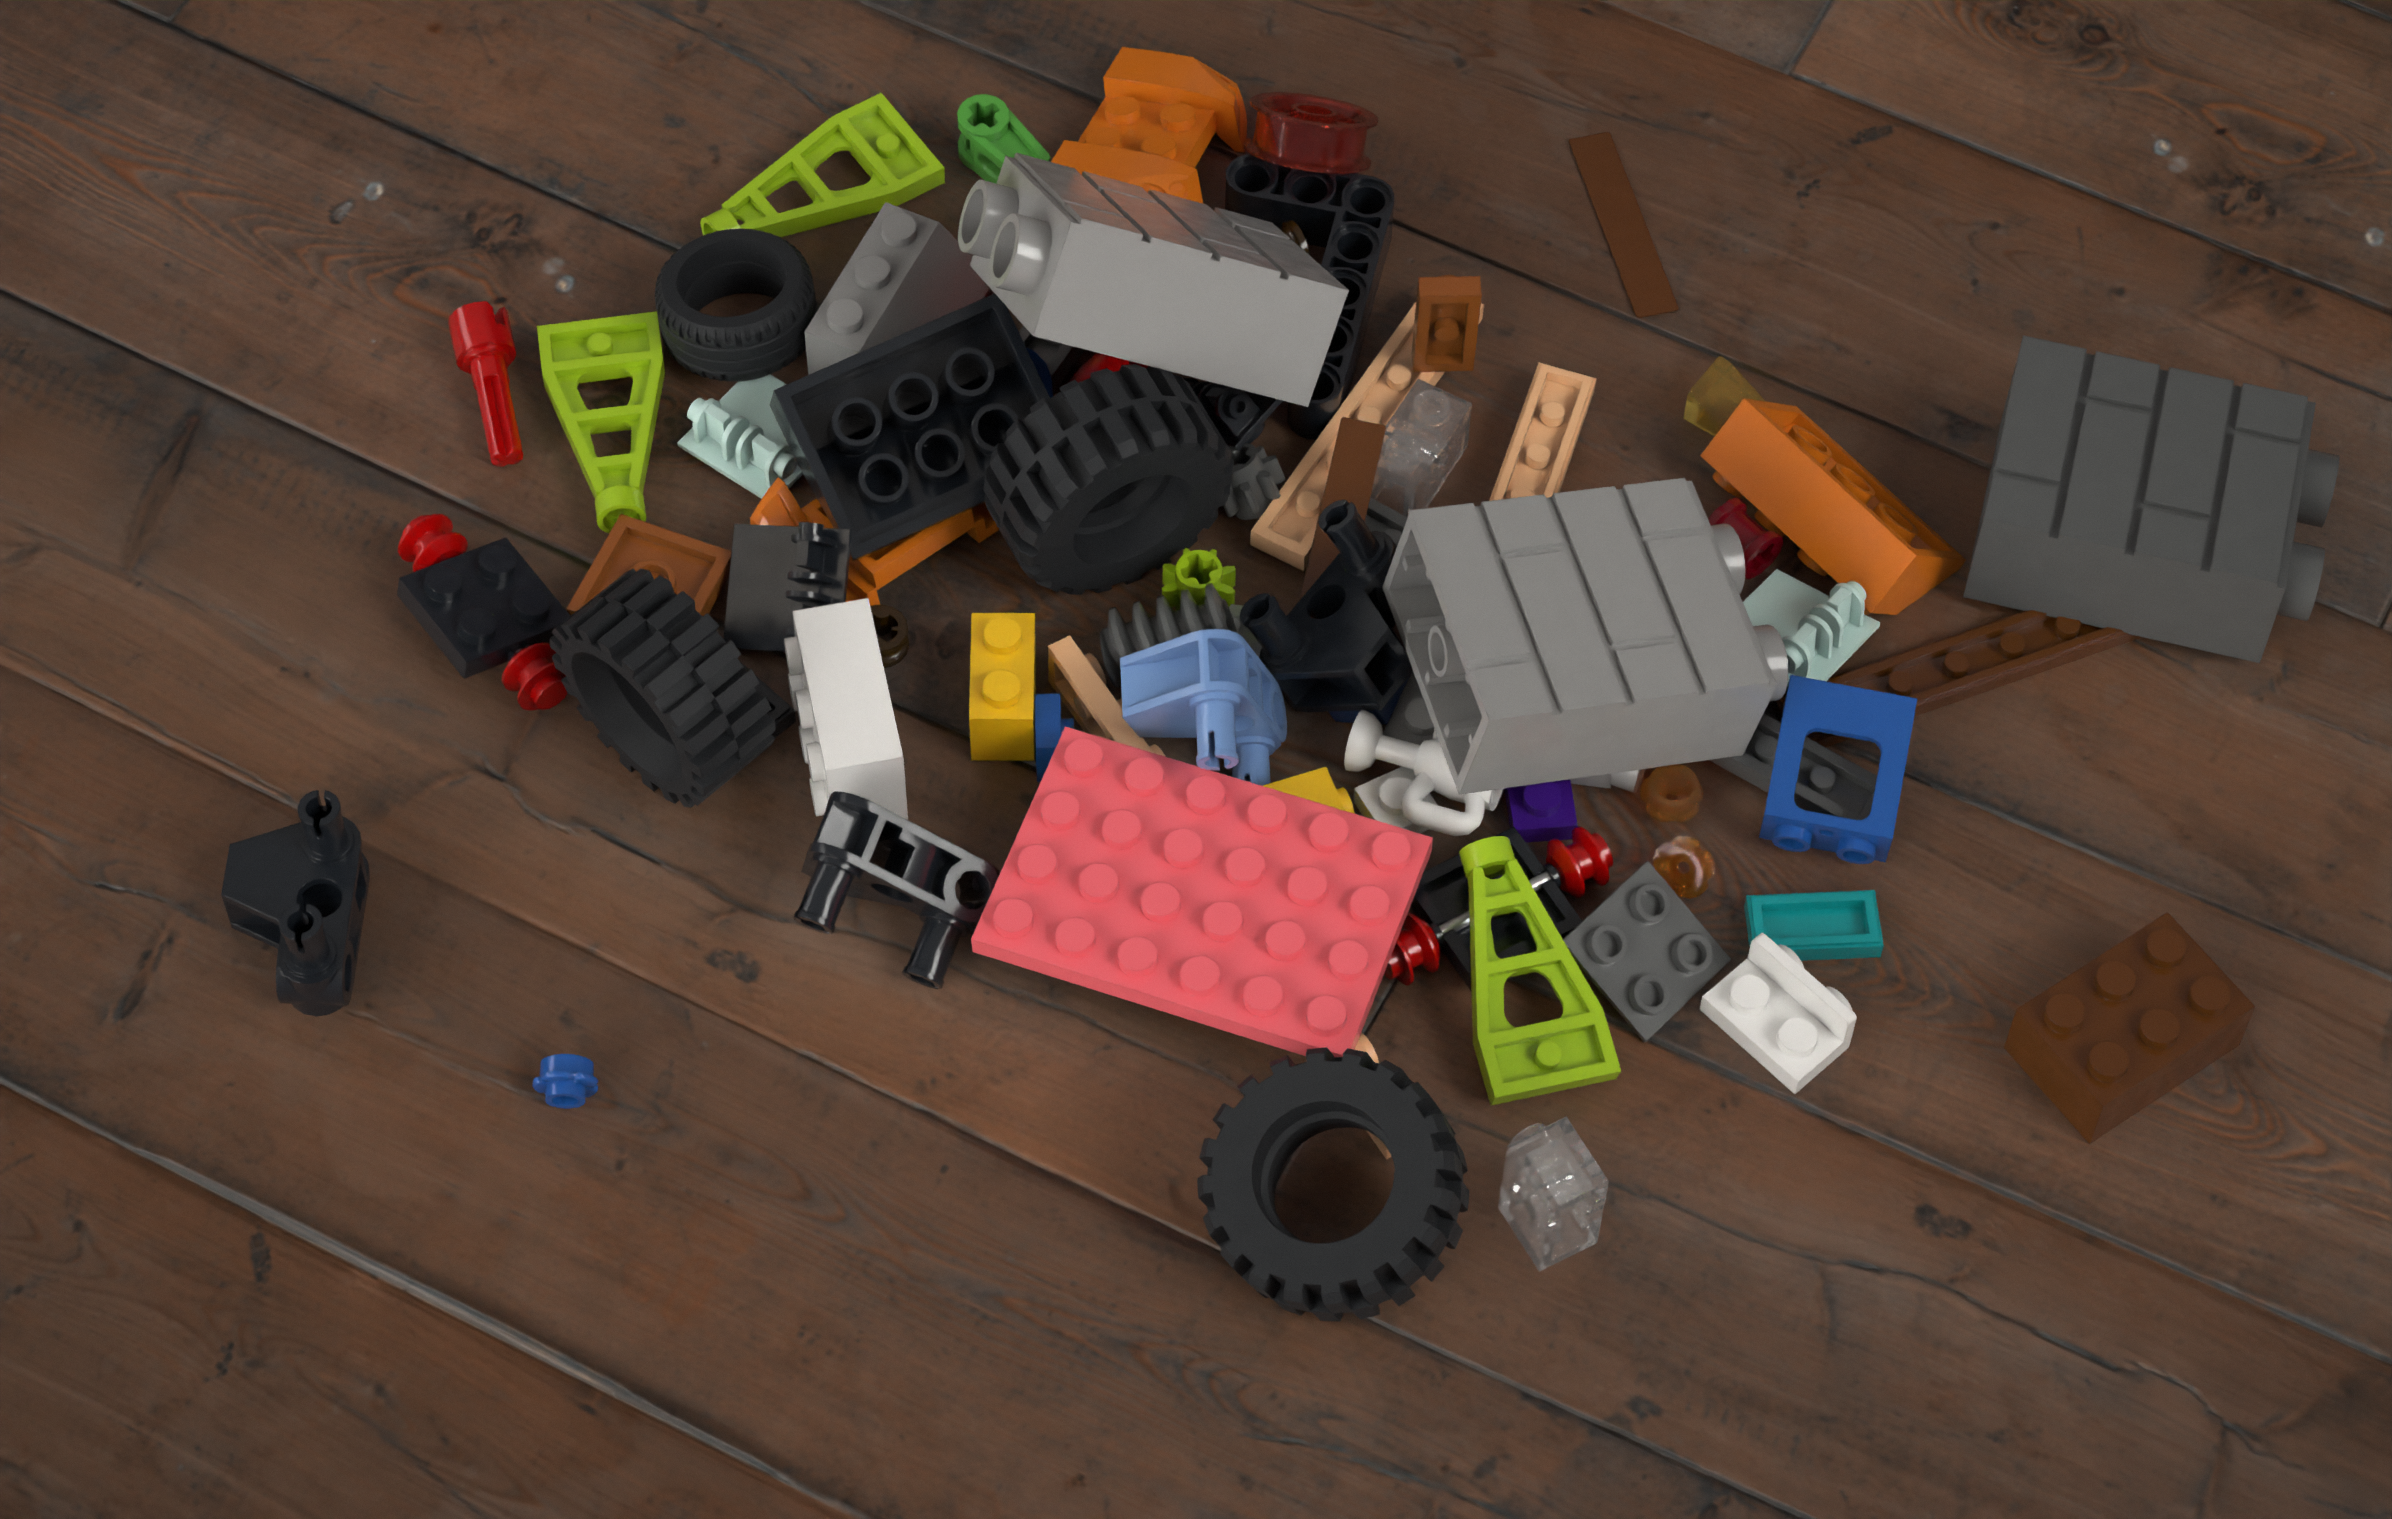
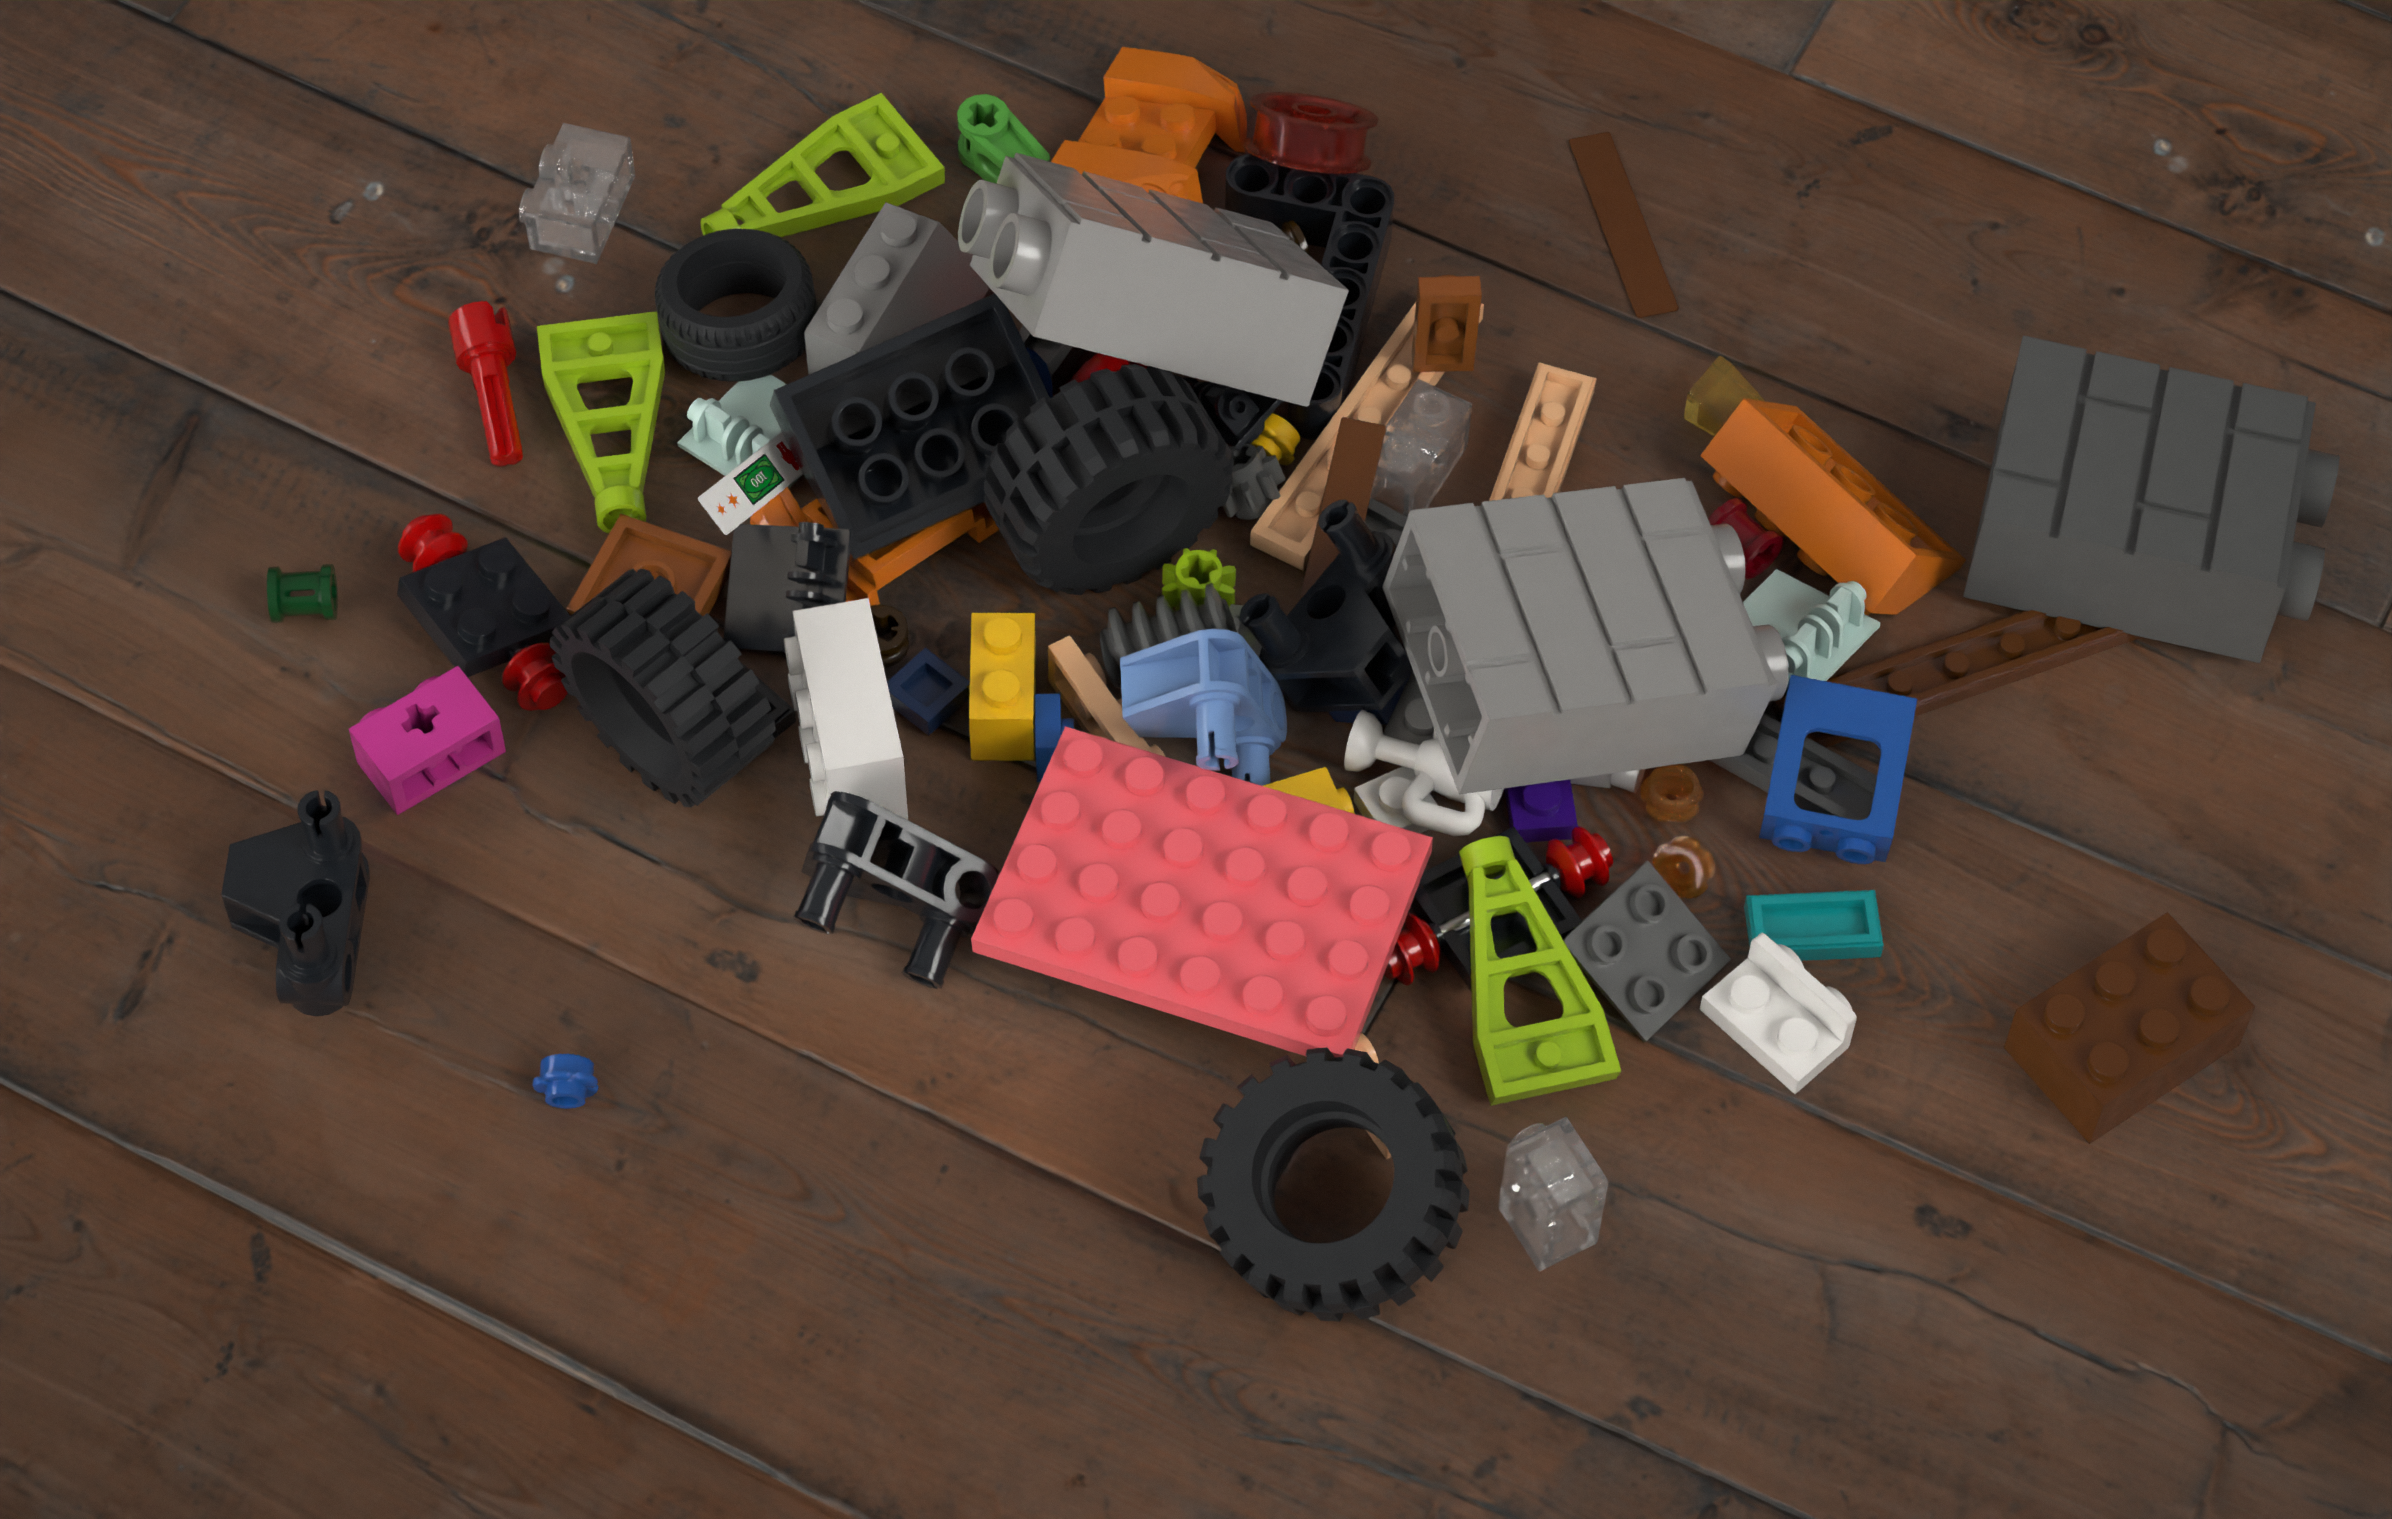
none -> dark green bush [267,564,338,623]
none -> dark pink brick [349,666,506,815]
none -> clear brick [519,123,636,264]
none -> white sticker [697,432,803,536]
none -> dark blue plate [887,647,970,736]
none -> yellow plate [1250,413,1300,465]

